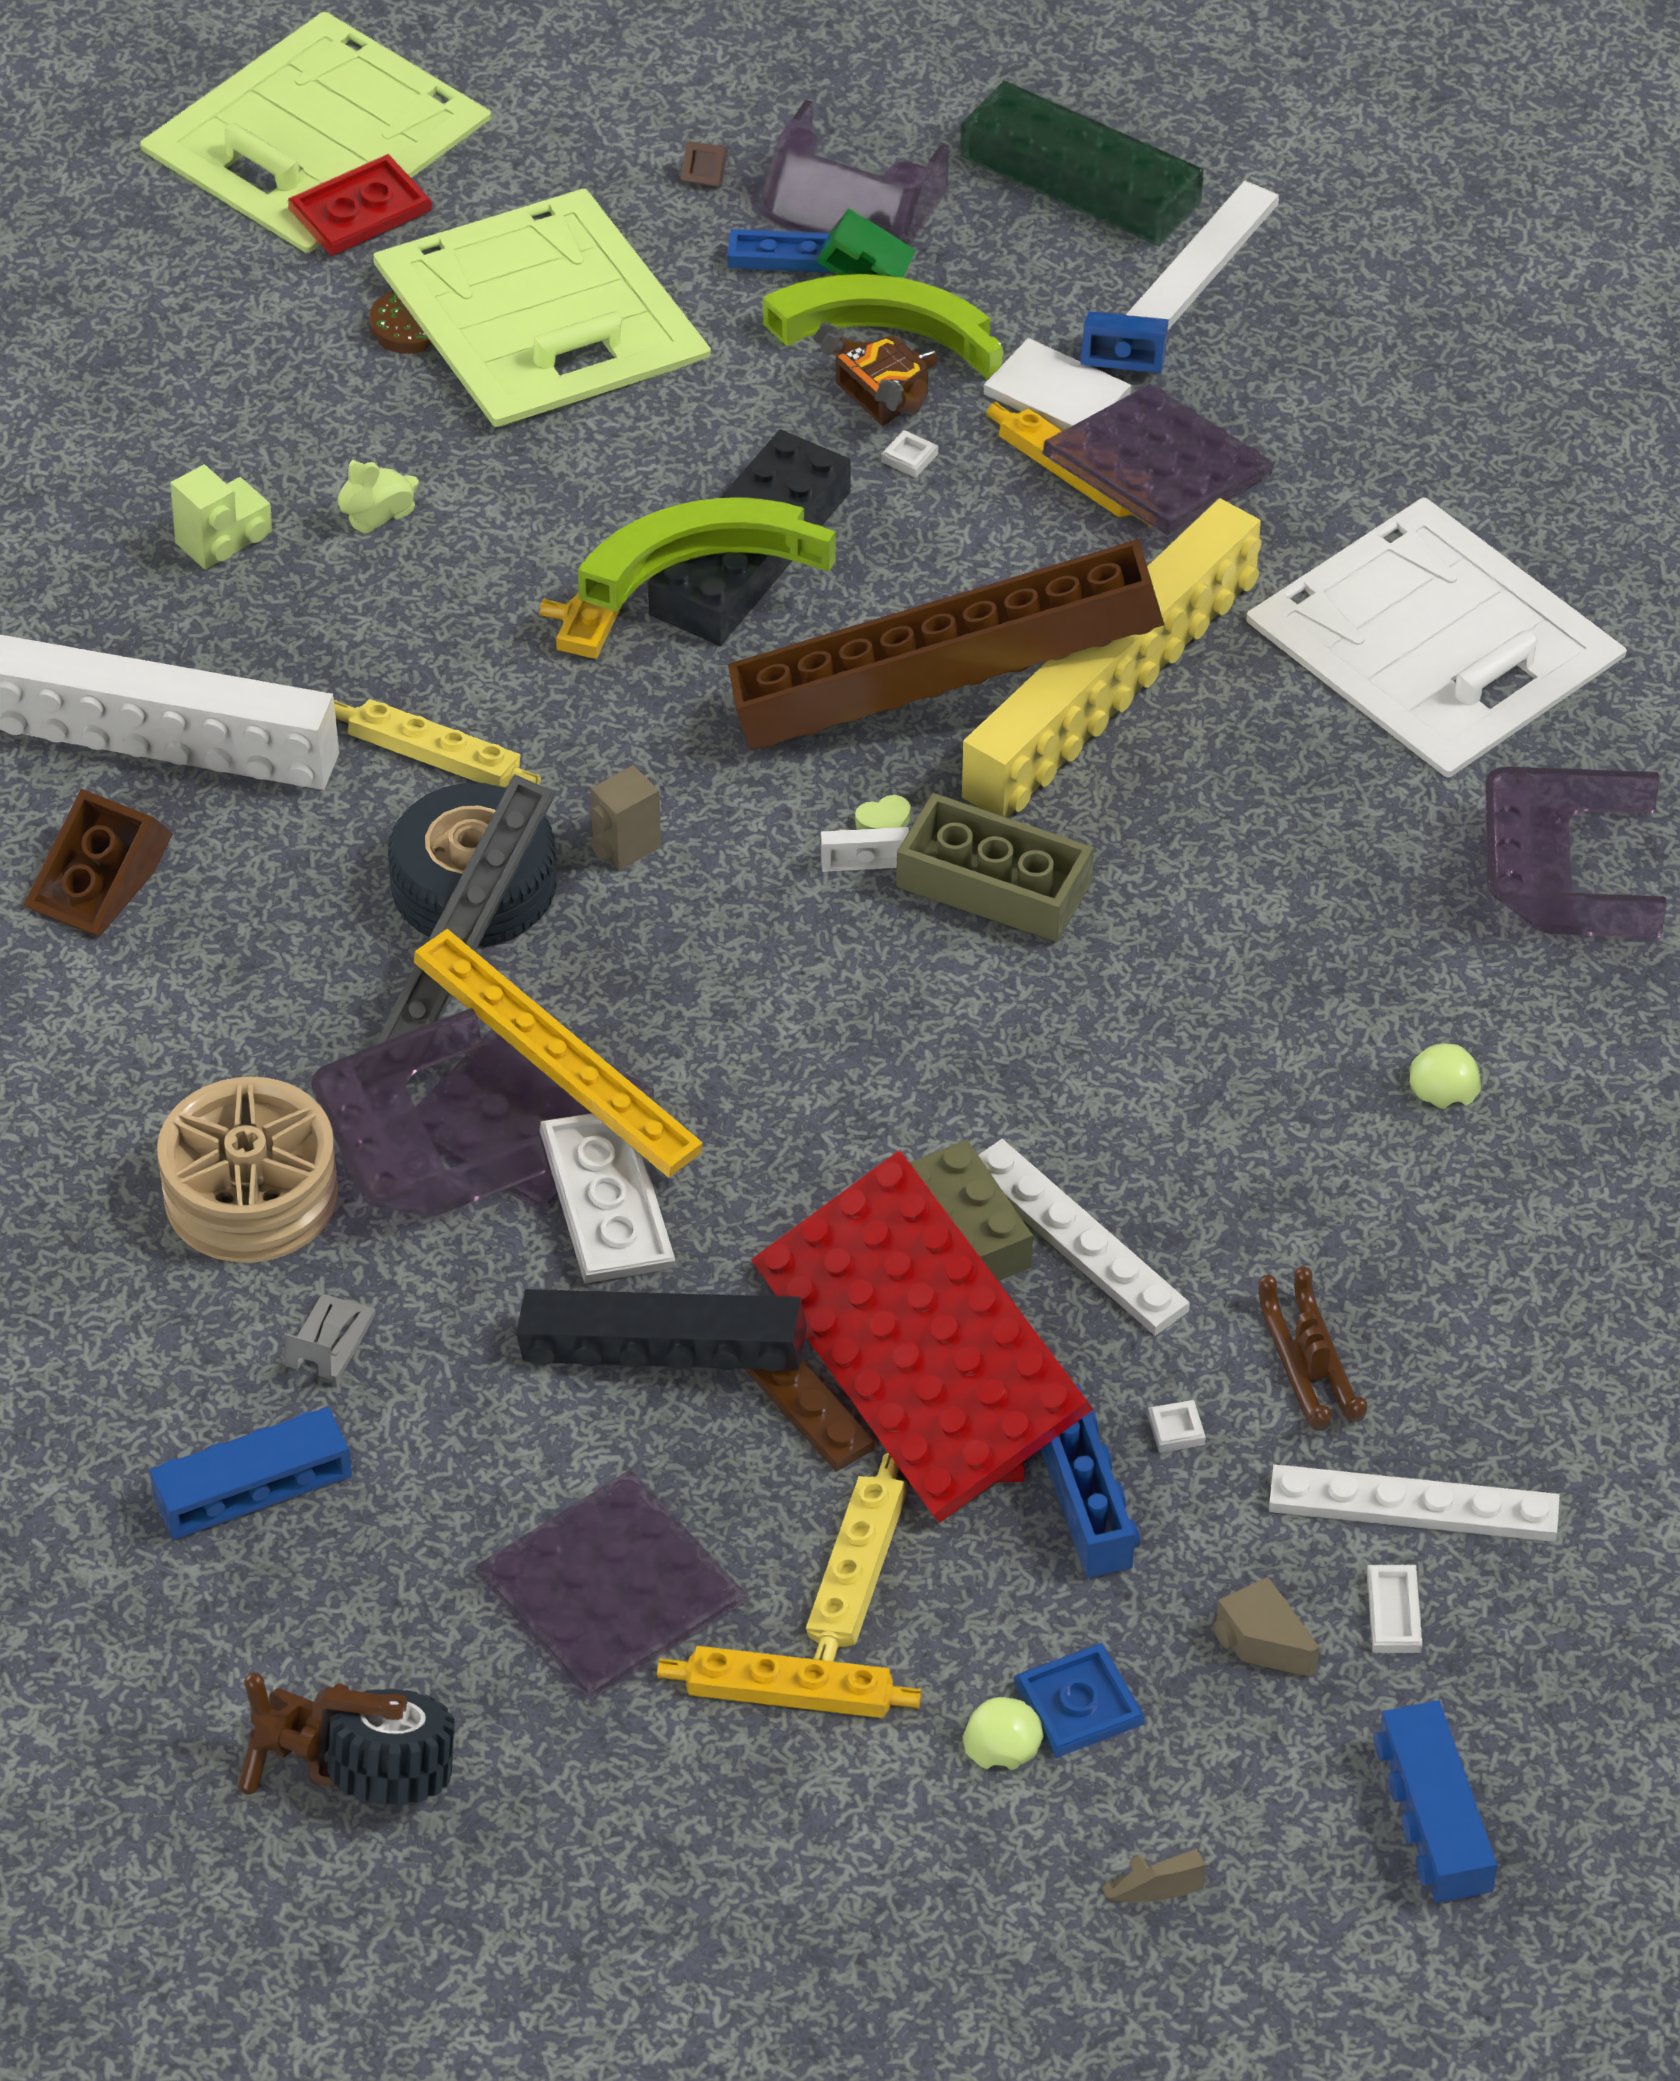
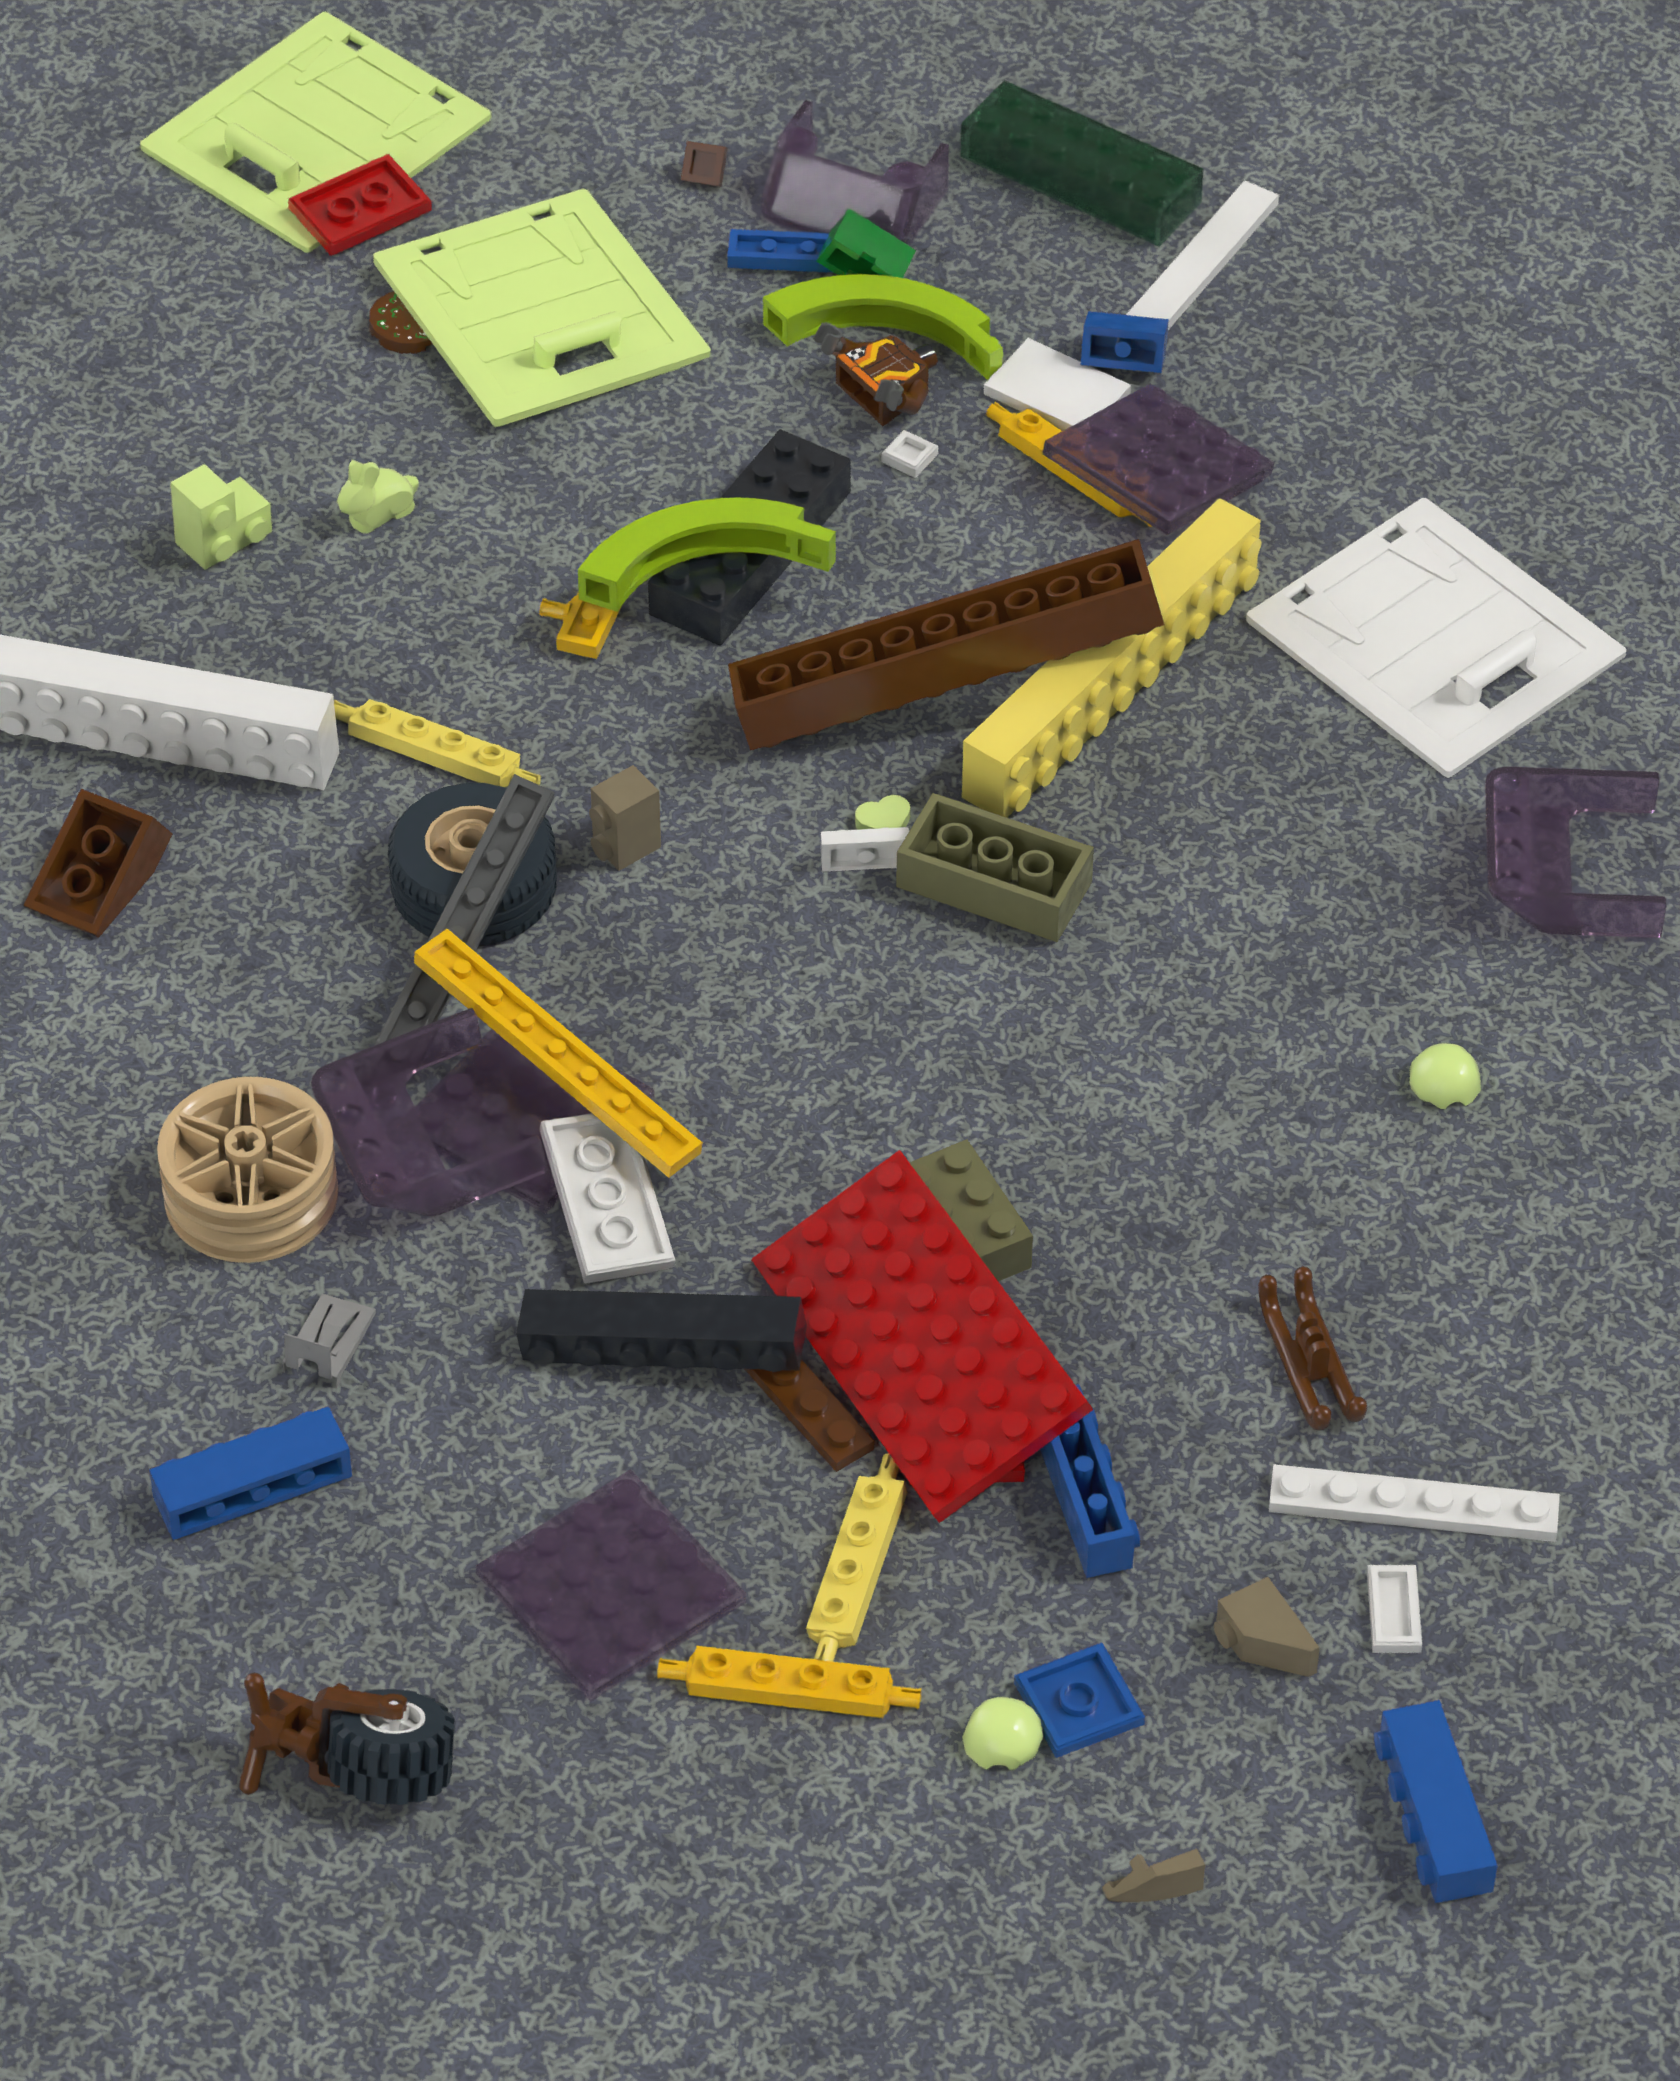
white plate [978,1139,1190,1336] -> none
white tile [1148,1400,1206,1453] -> none

